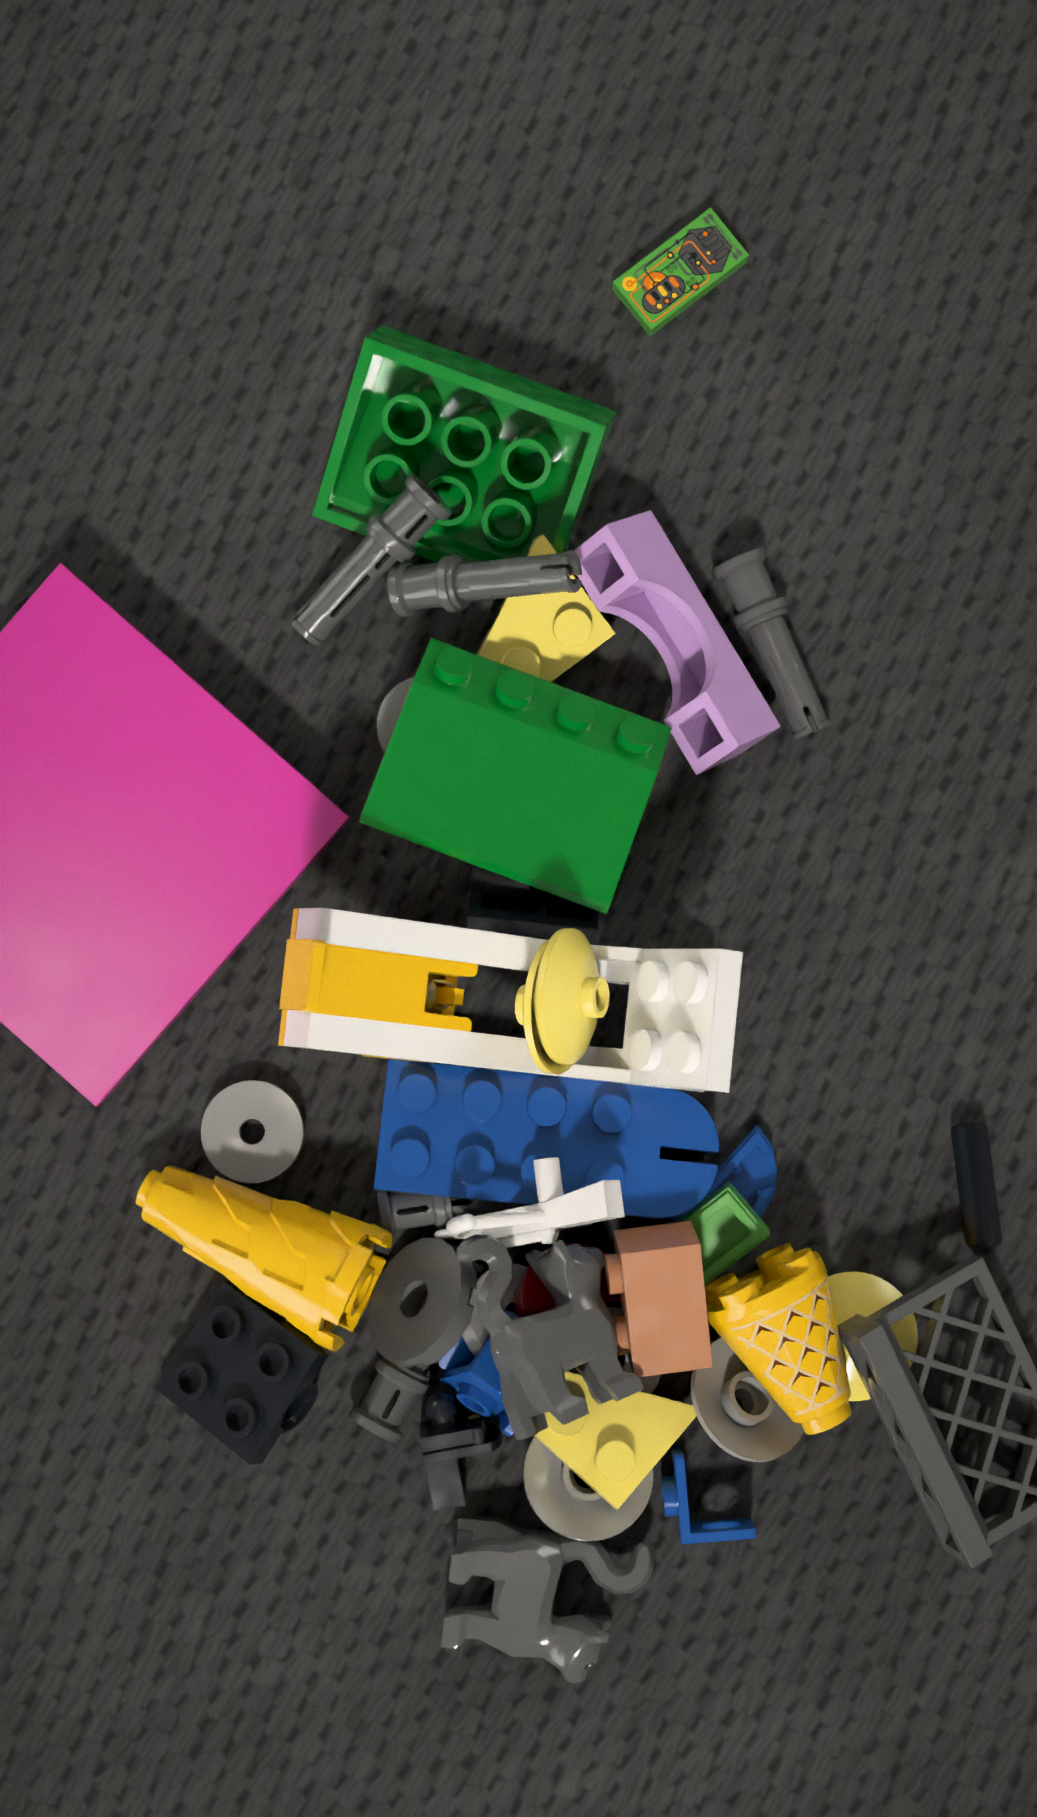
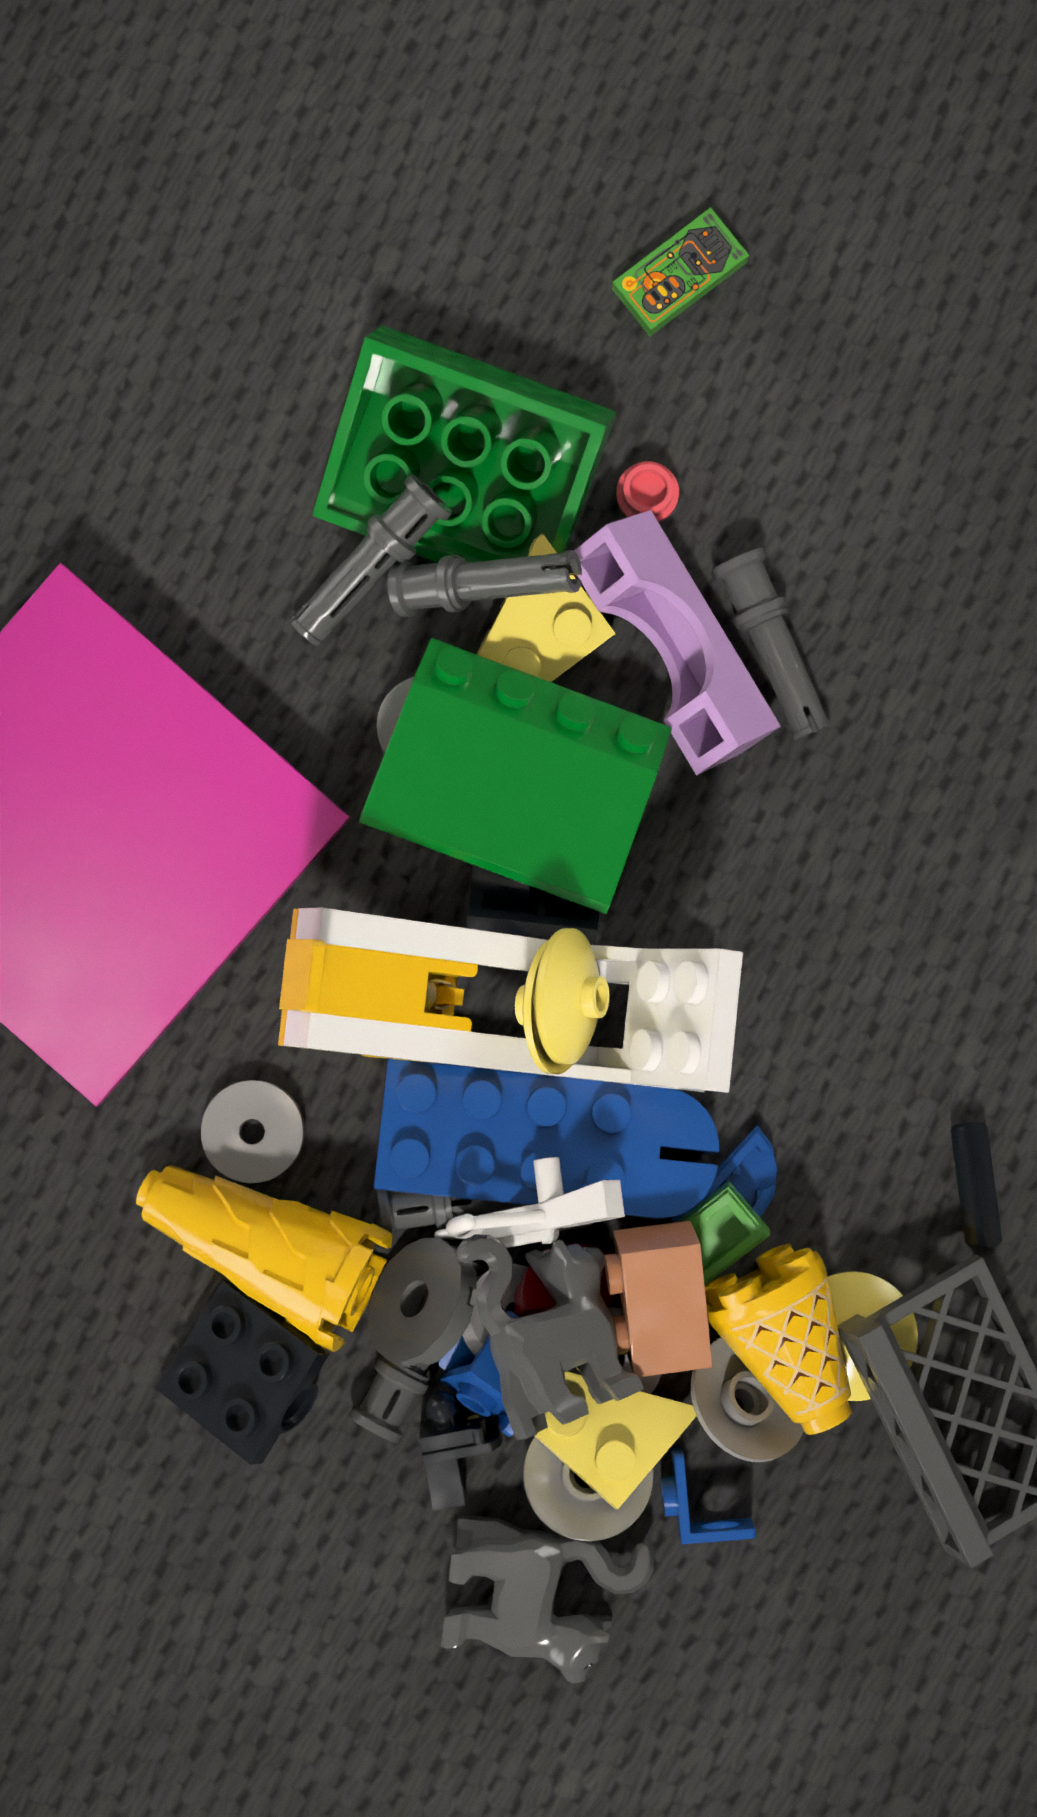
none -> coral plate [616,461,679,523]

